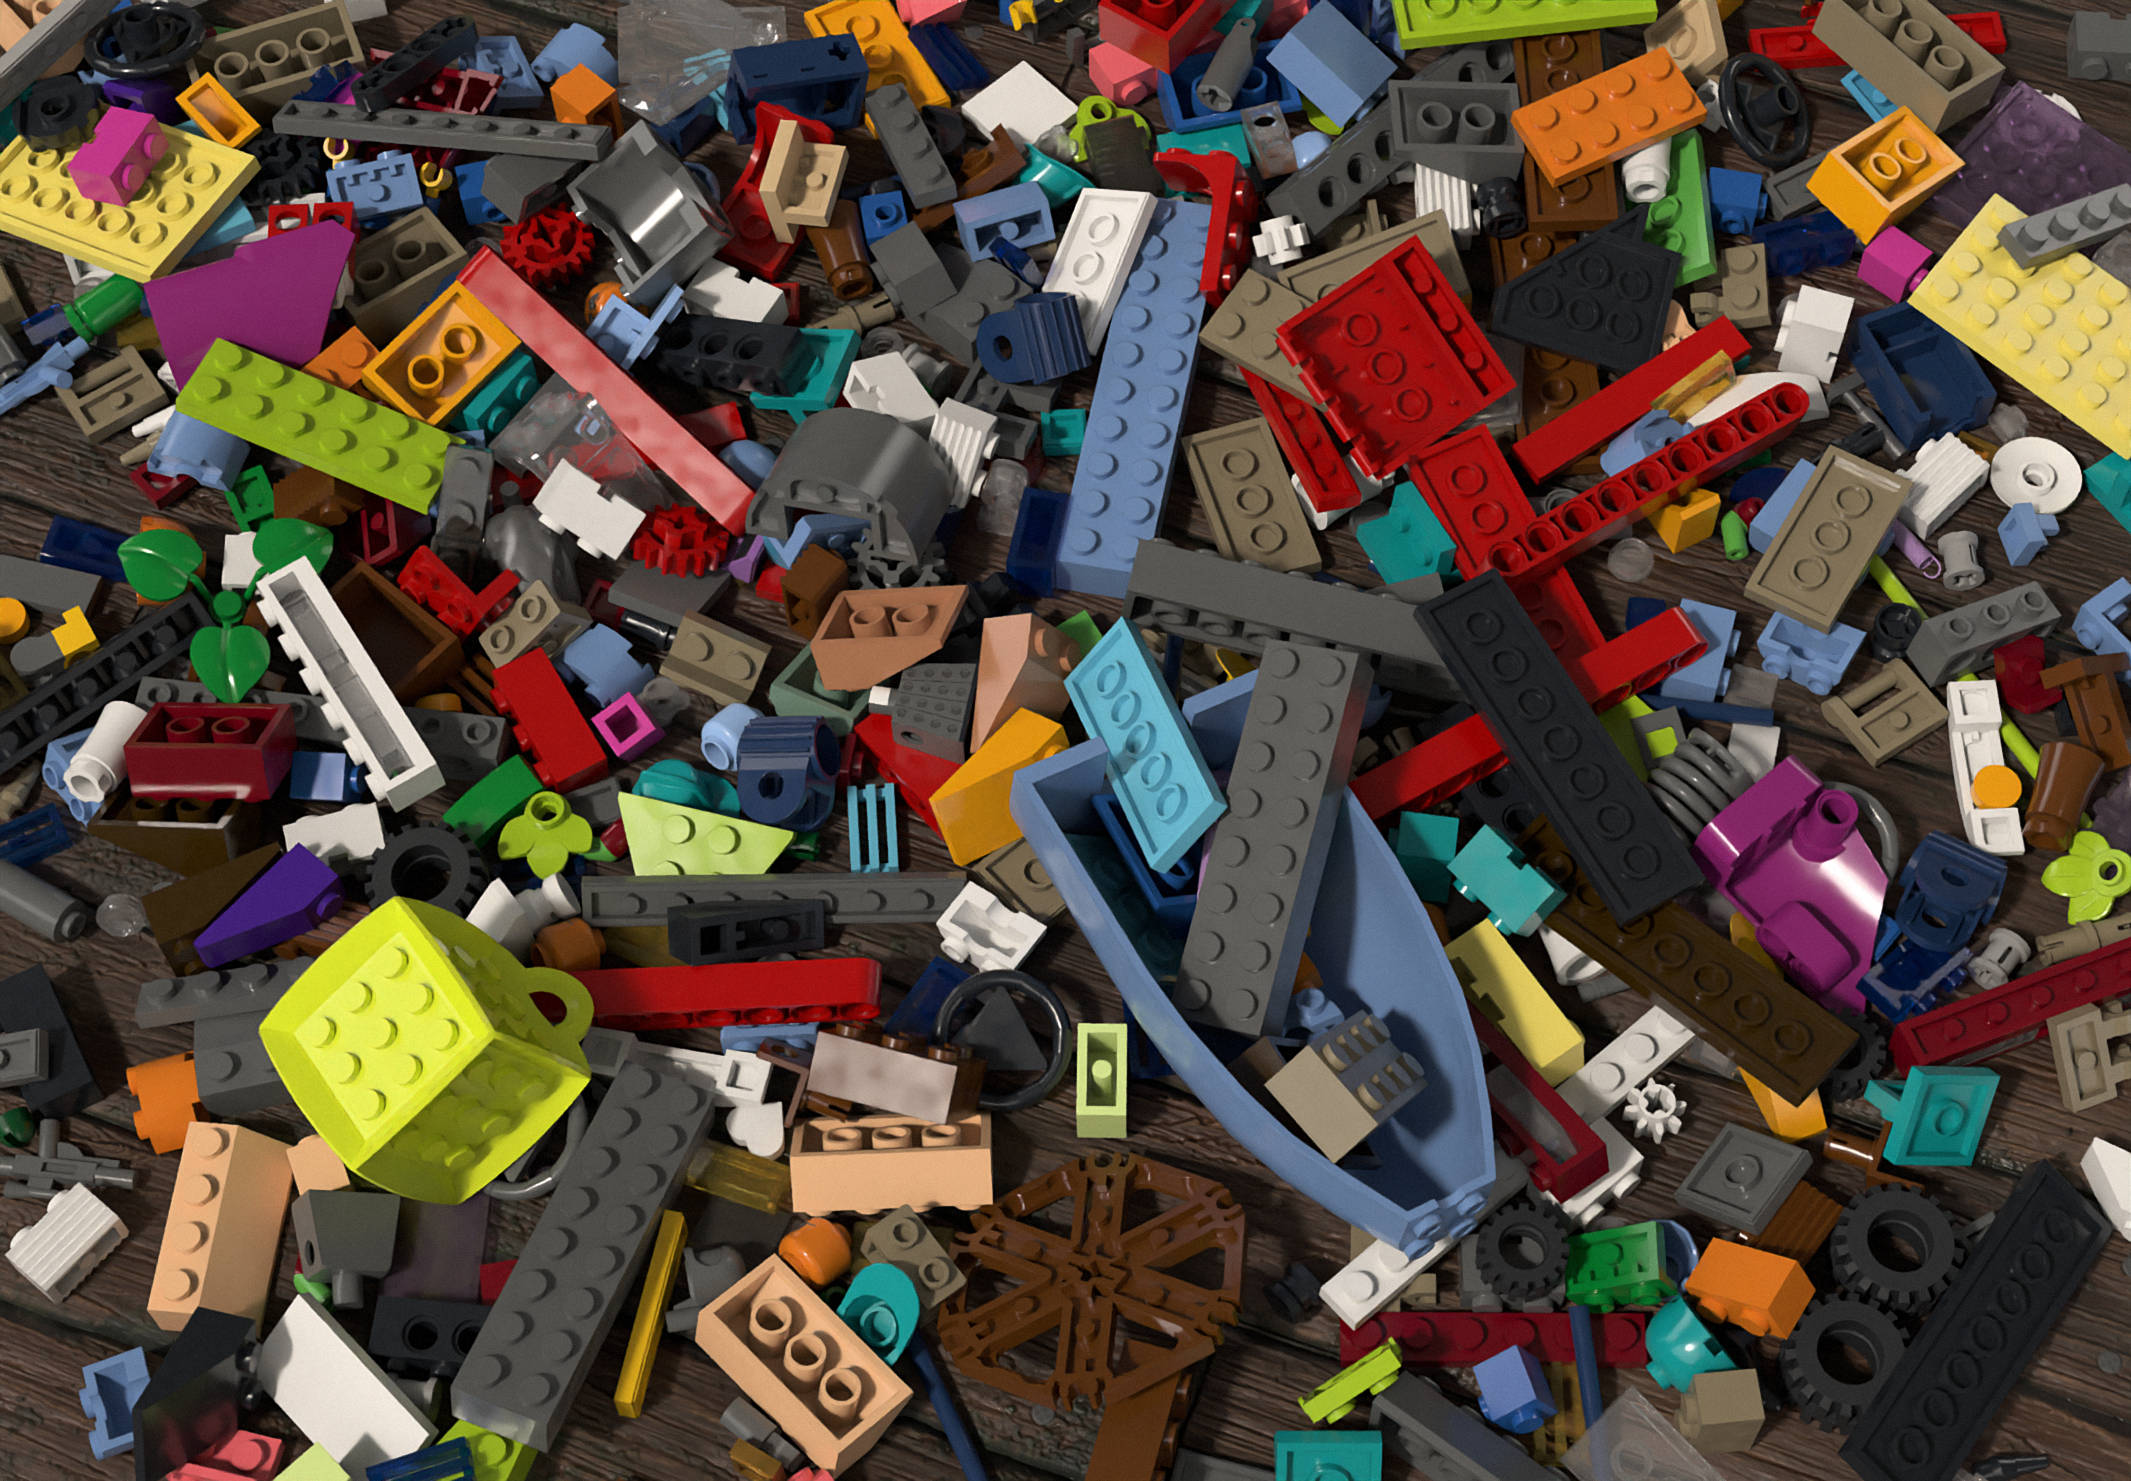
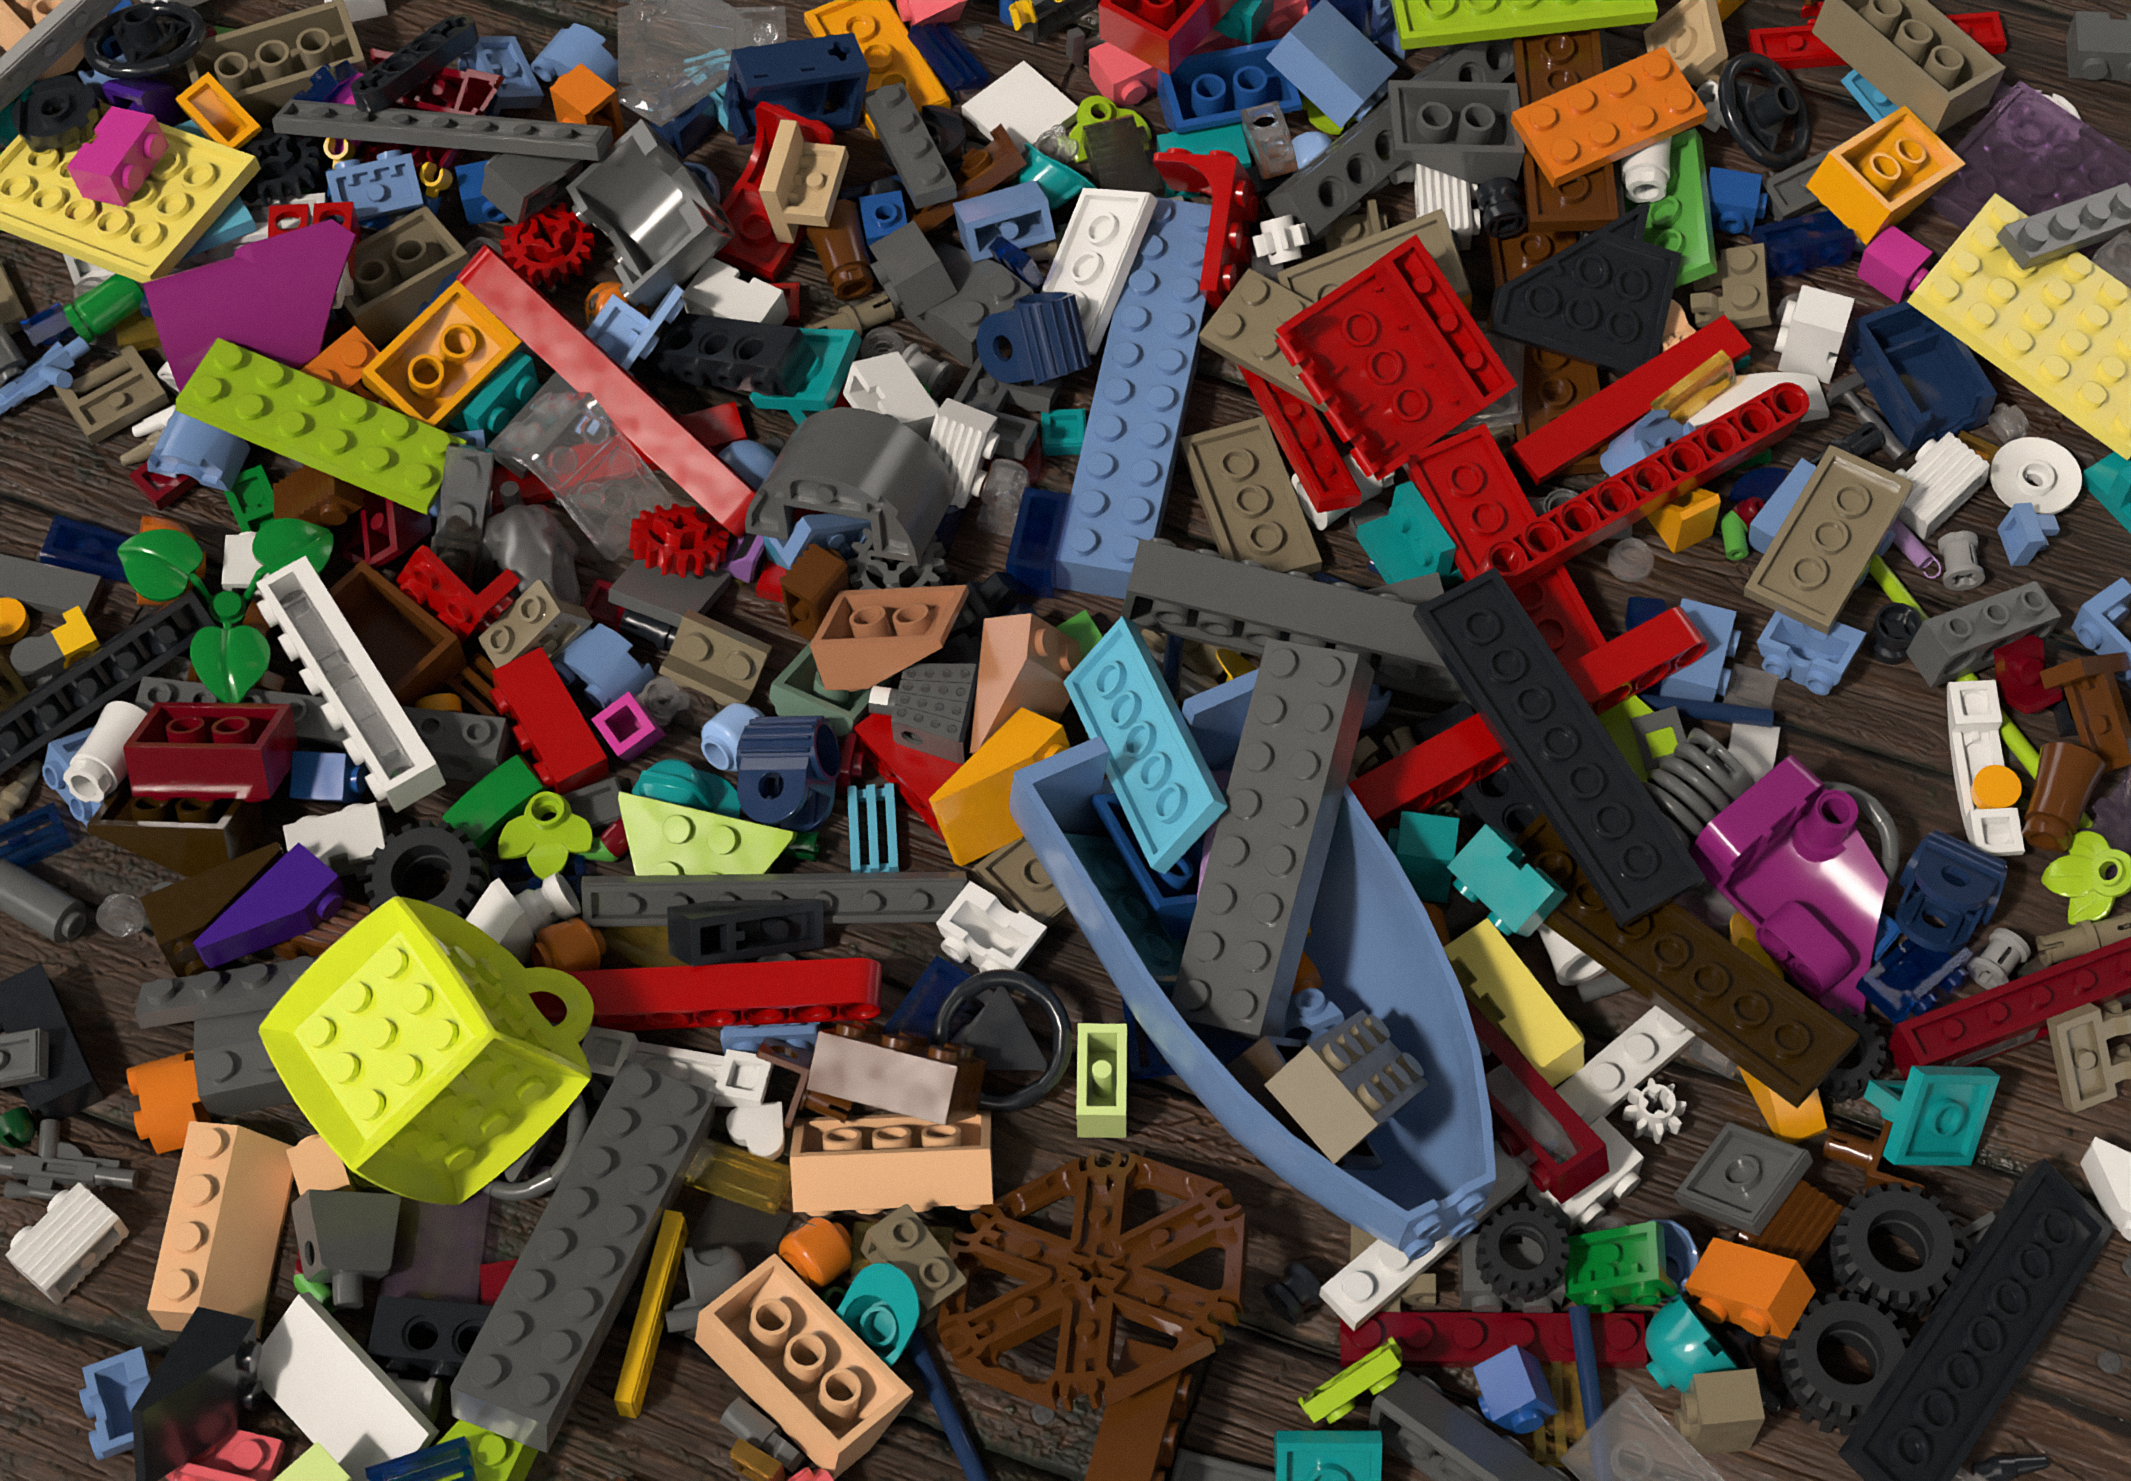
white brick [532,458,646,560] -> none
dark grey piece [1197,17,1259,112] -> none
dark tan plate [1821,658,1950,768] -> none

